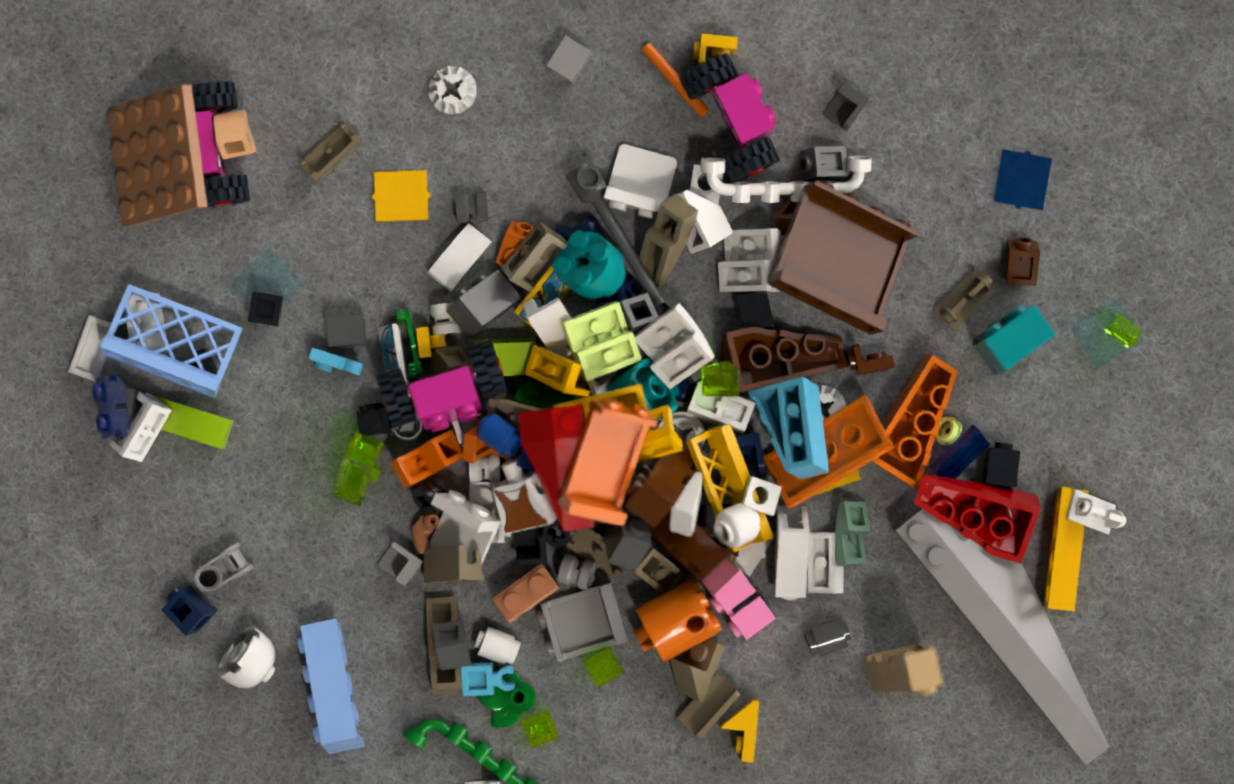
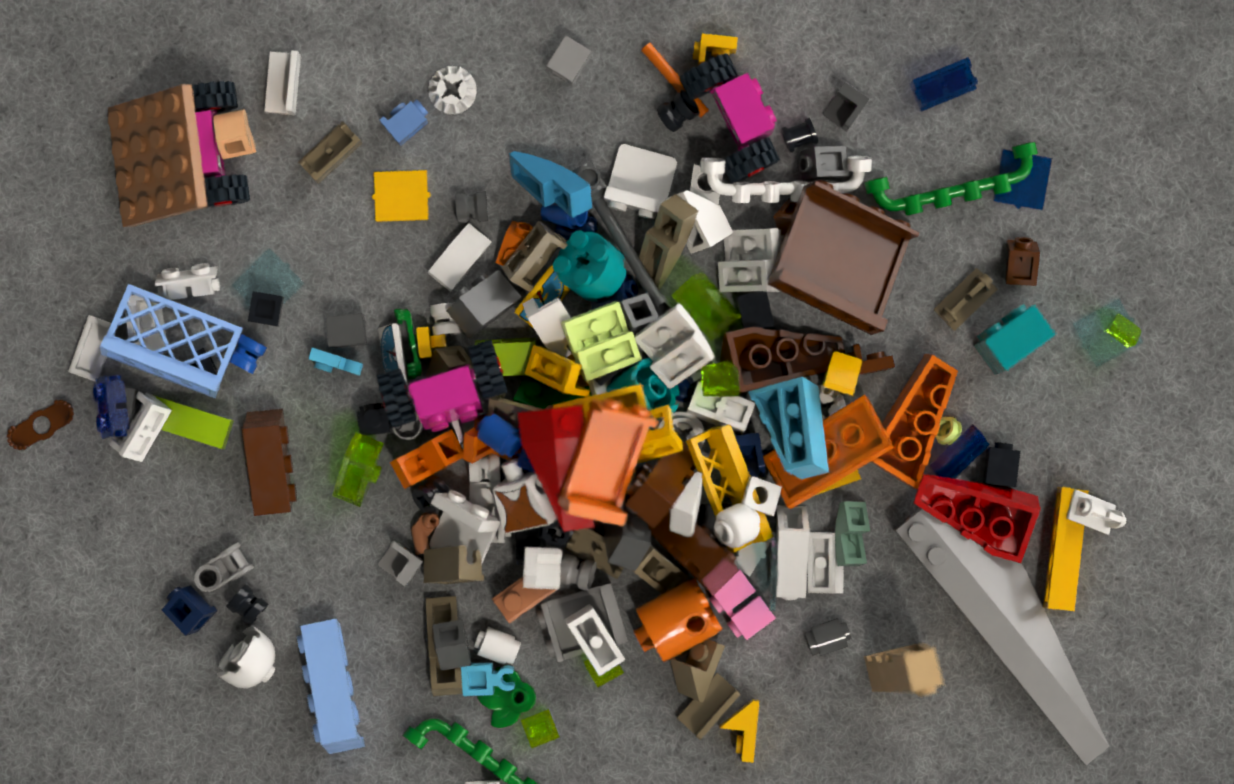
none -> reddish brown piece [7,400,74,450]
none -> white hinge [155,264,220,300]
none -> black wheel [226,584,269,627]
none -> blue wheel [230,334,267,374]
none -> reddish brown wedge [242,409,297,516]
none -> white panel [264,50,301,115]
none -> medium blue brick [380,99,428,146]
none -> dark azure slope [509,151,592,218]
none -> white panel [523,547,562,589]
none -> blue cone [541,203,588,229]
none -> white slope [564,604,625,676]
none -> black wheel [657,90,700,132]
none -> clear neon green brick [671,272,741,341]
none -> clear light blue piece [769,538,778,611]
none -> black bush [781,118,819,153]
none -> yellow slope [822,351,862,396]
none -> green bar [864,142,1038,216]
none -> clear blue hinge [910,57,978,112]

